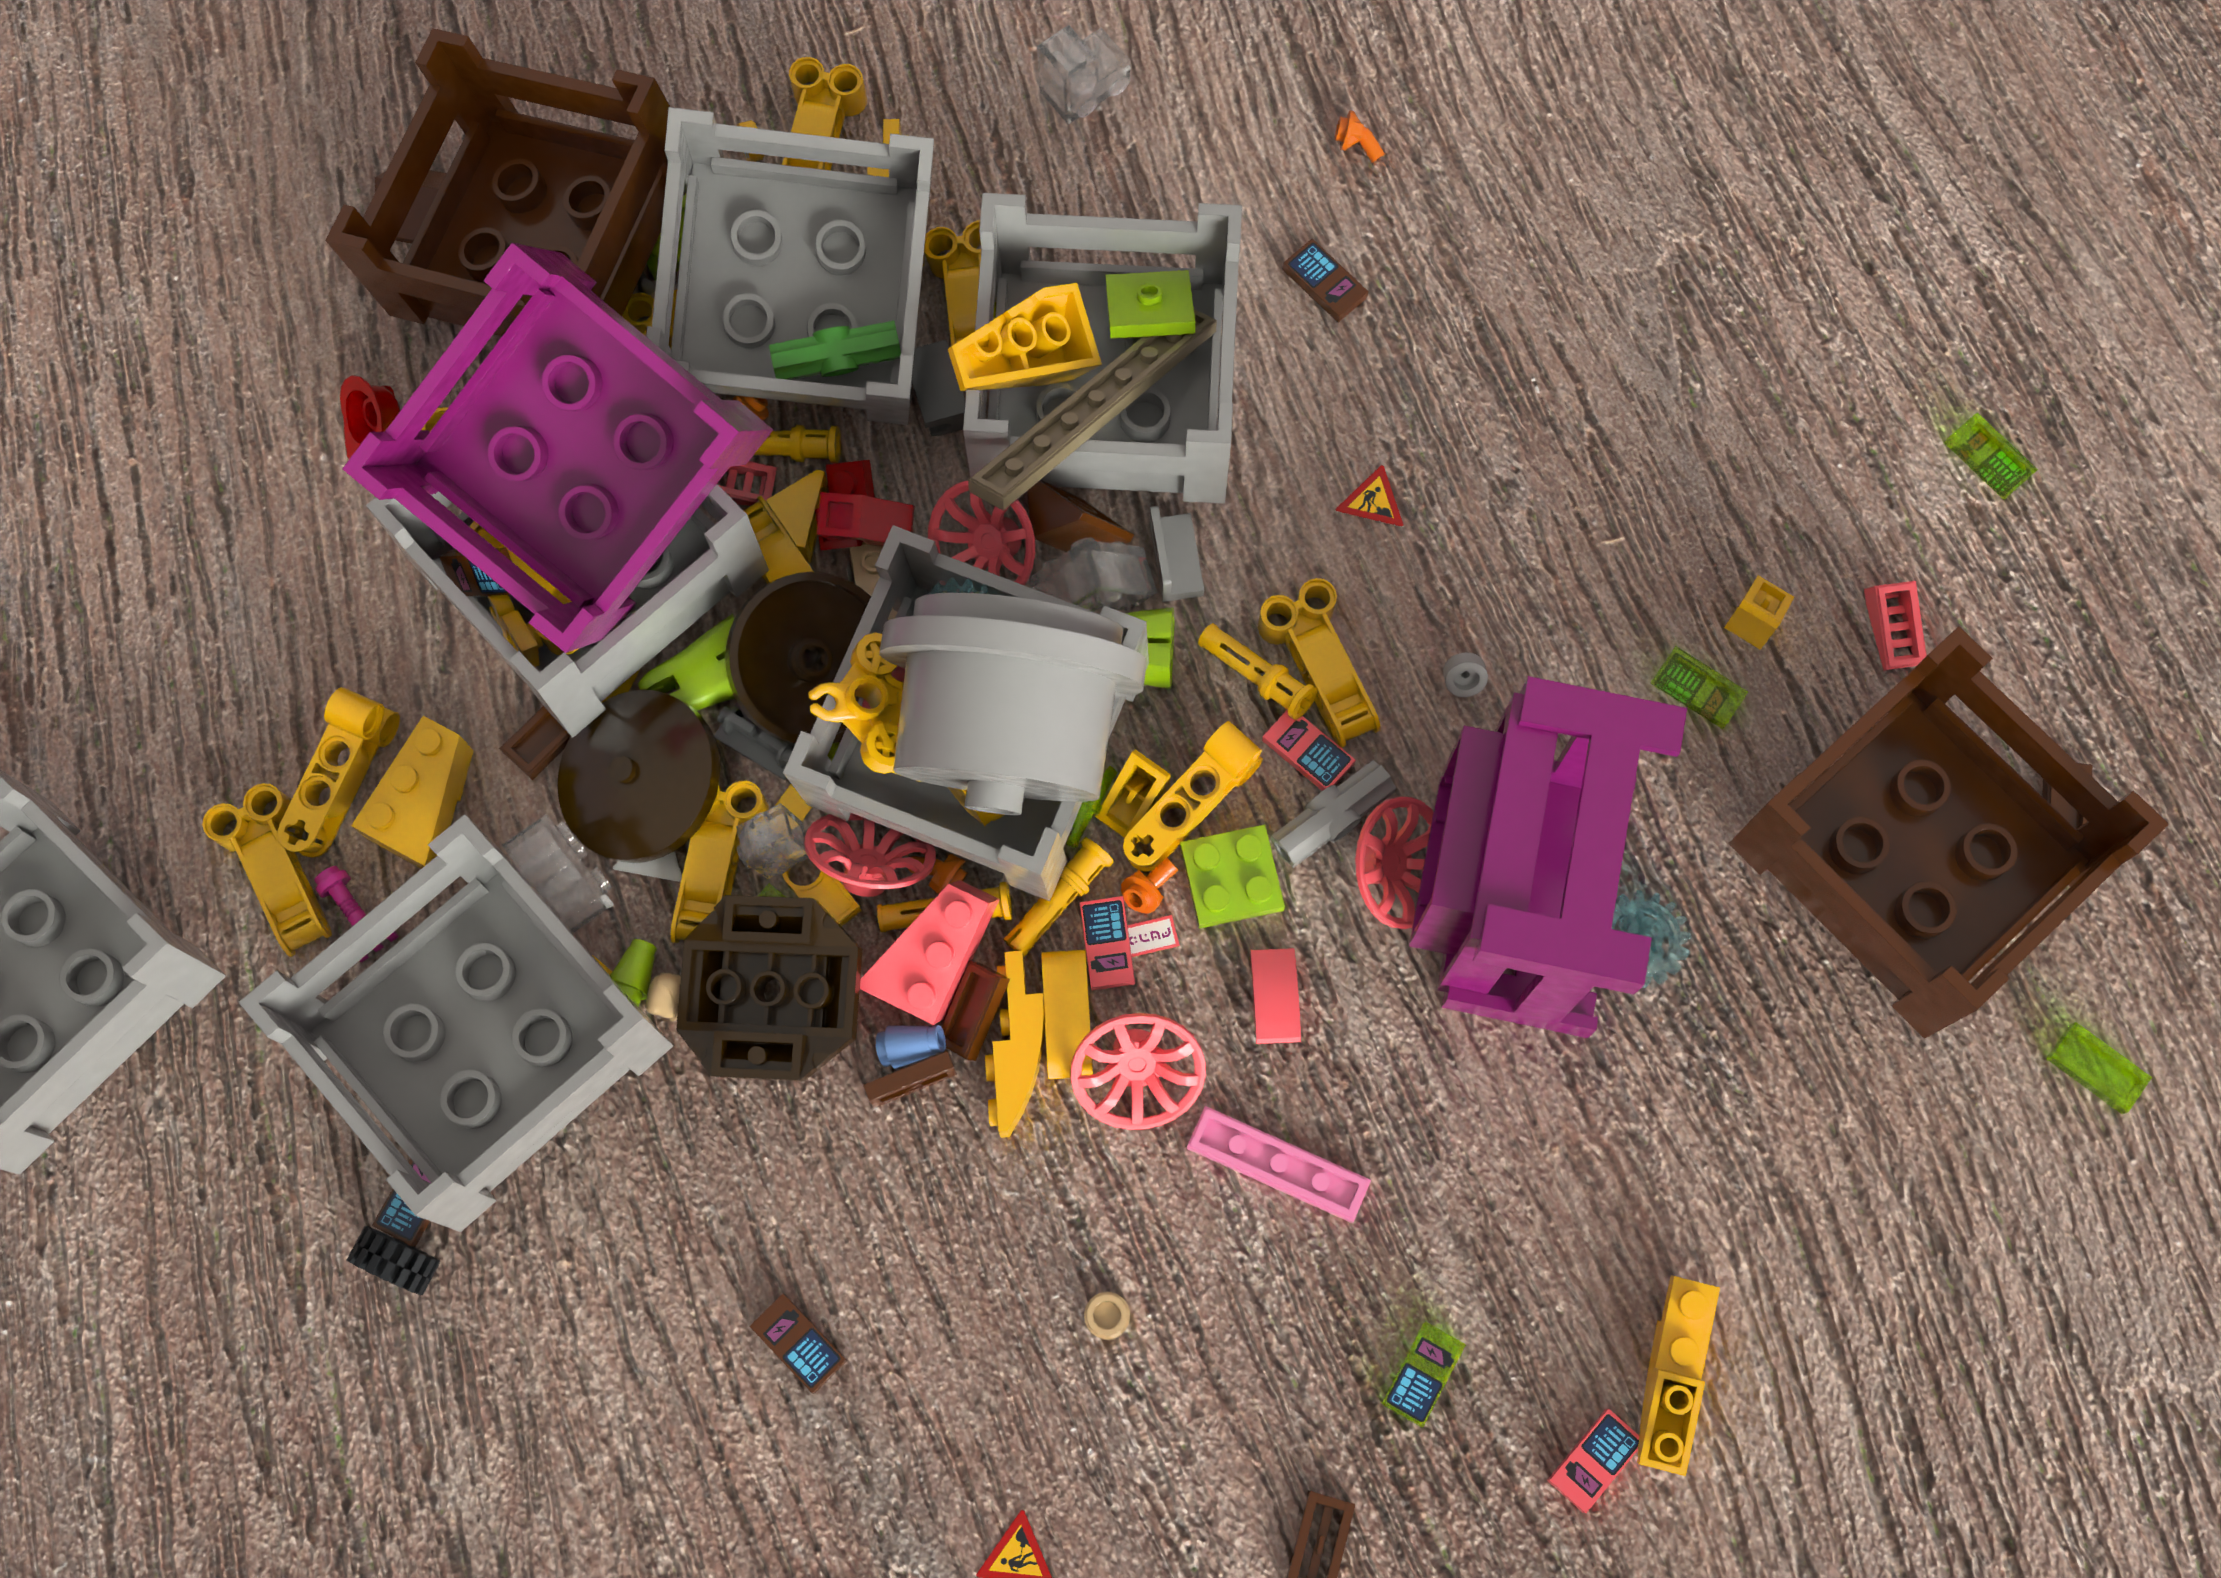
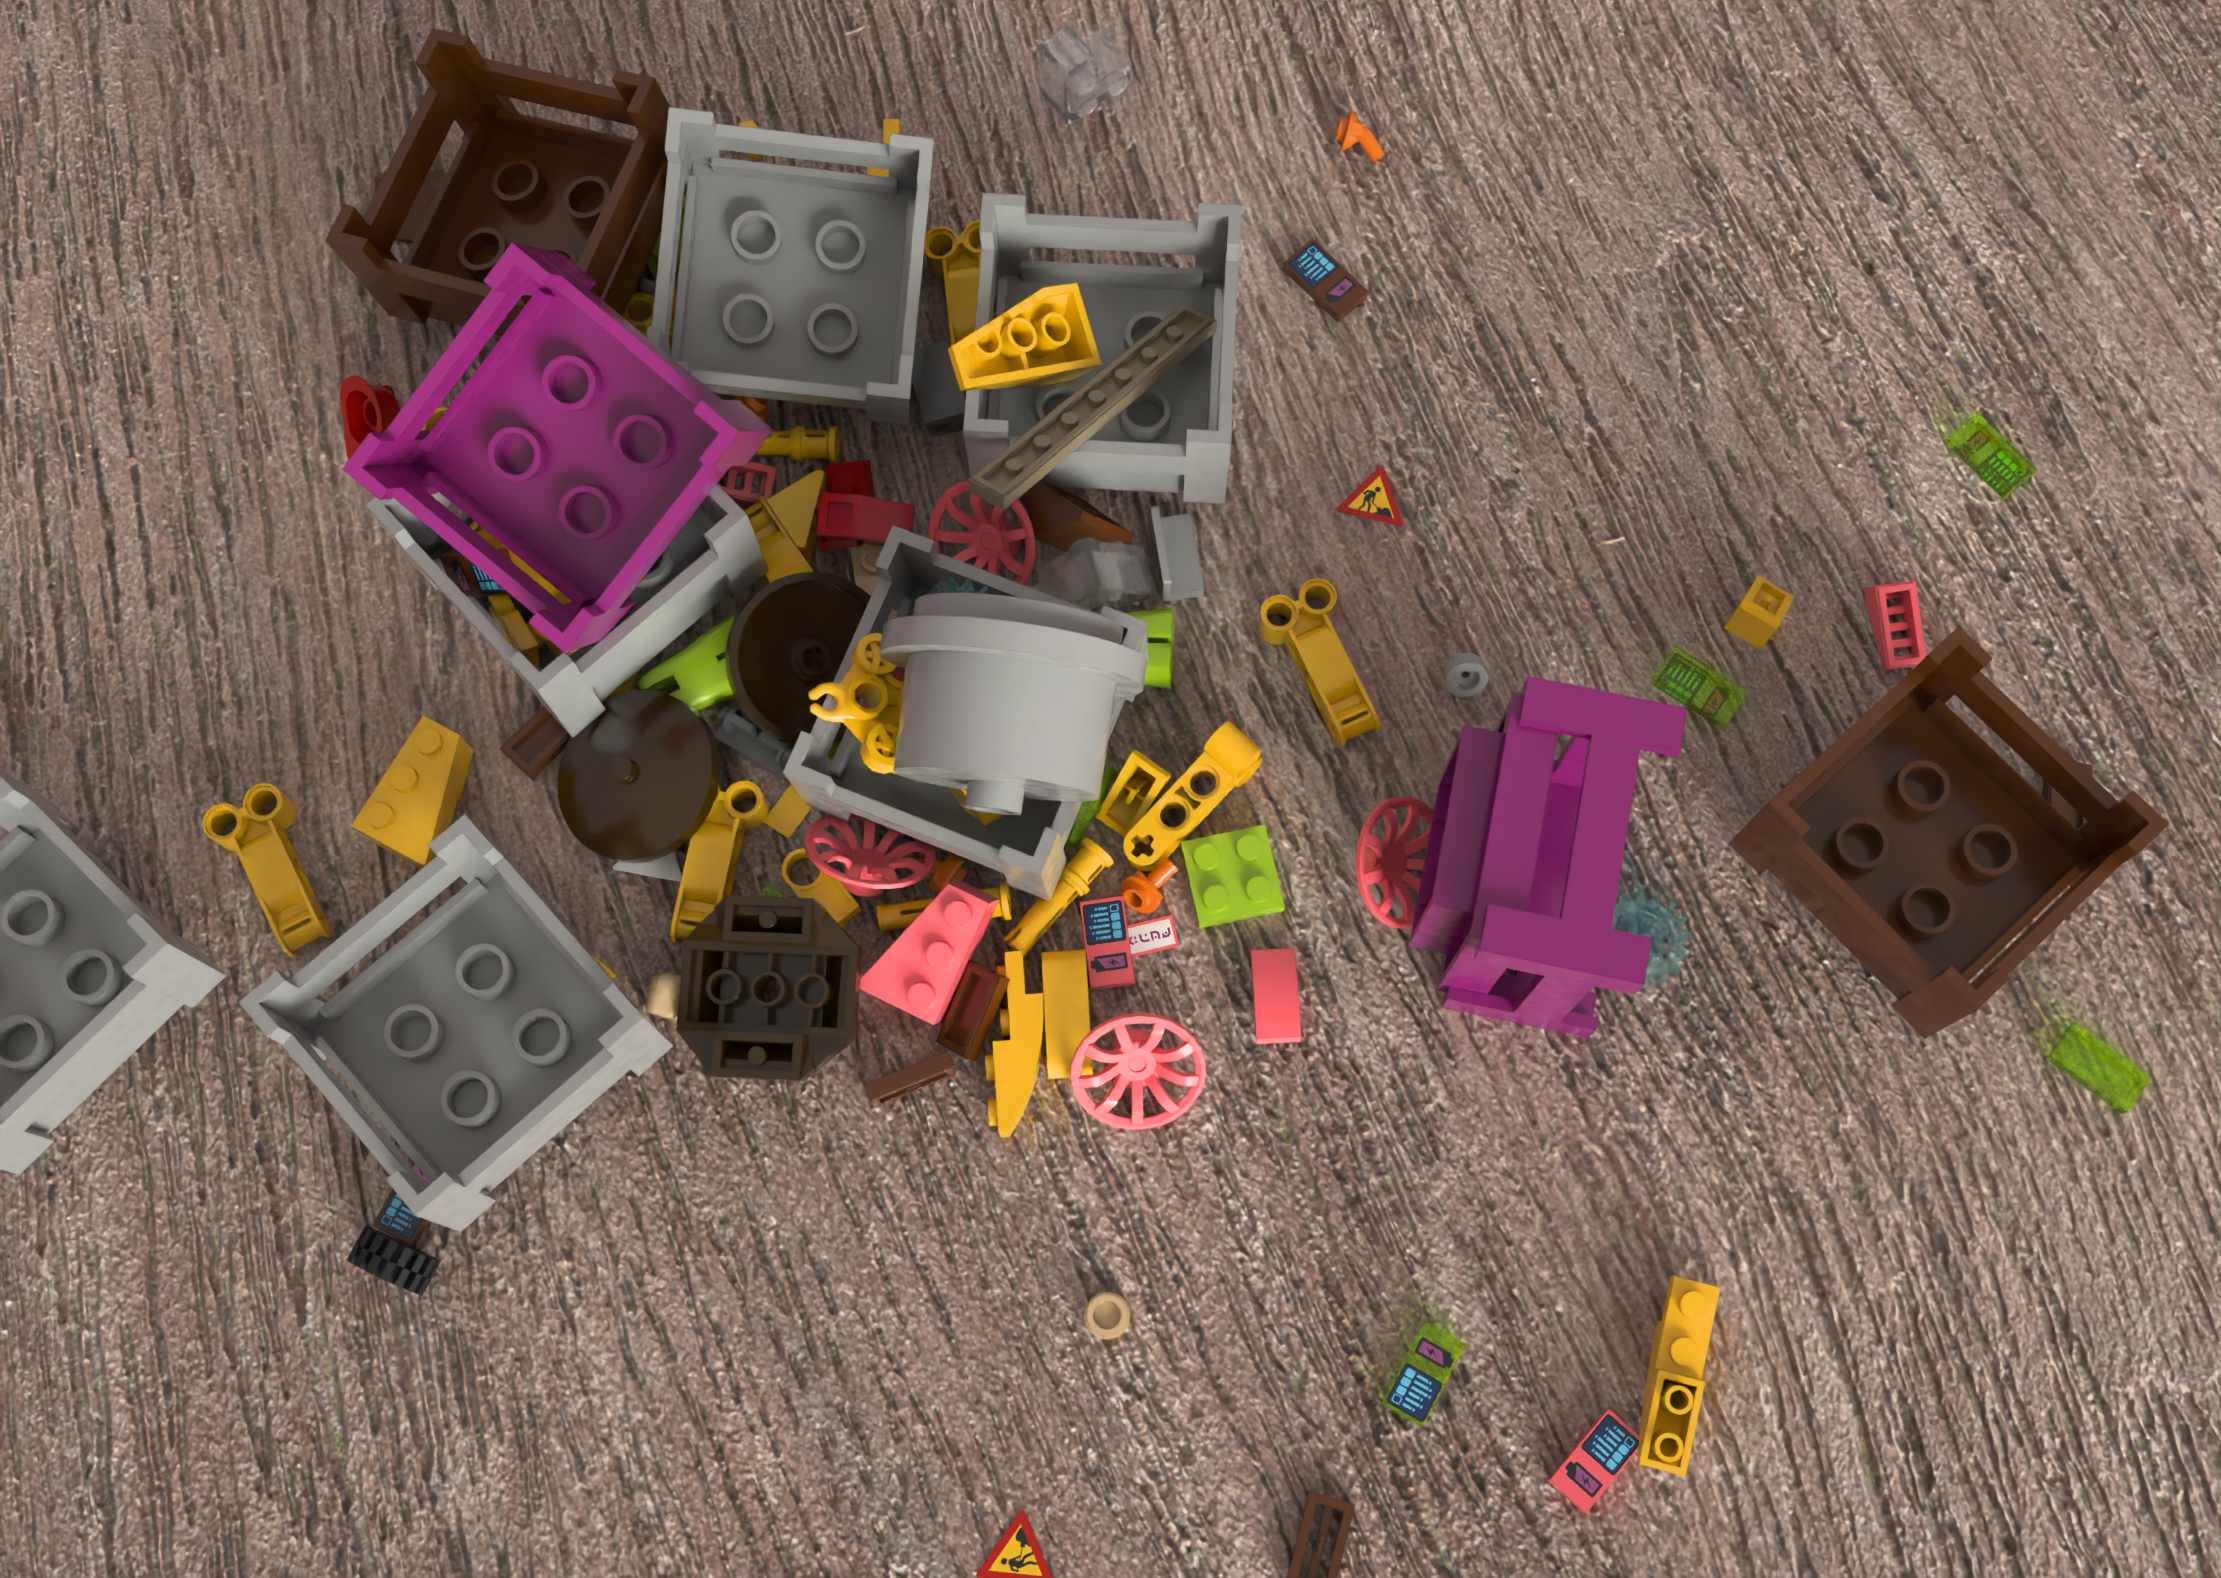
yellow piece [277,687,400,858] -> none
dark pink hinge [314,865,399,963] -> none
clear brick [502,814,614,933] -> none
lime cone [610,939,657,1007] -> none
clear brick [736,803,809,880] -> none
tile [749,1293,848,1394] -> none
bright green piece [769,320,901,380] -> none
yellow piece [782,57,867,171] -> none
medium blue cone [876,1025,946,1070] -> none
lime plate [1105,270,1195,339] -> none
bright pink tile [1187,1106,1371,1223] -> none
yellow pin [1198,623,1317,720] -> none
tile [1262,710,1356,791] -> none
light grey piece [1270,760,1396,868] -> none

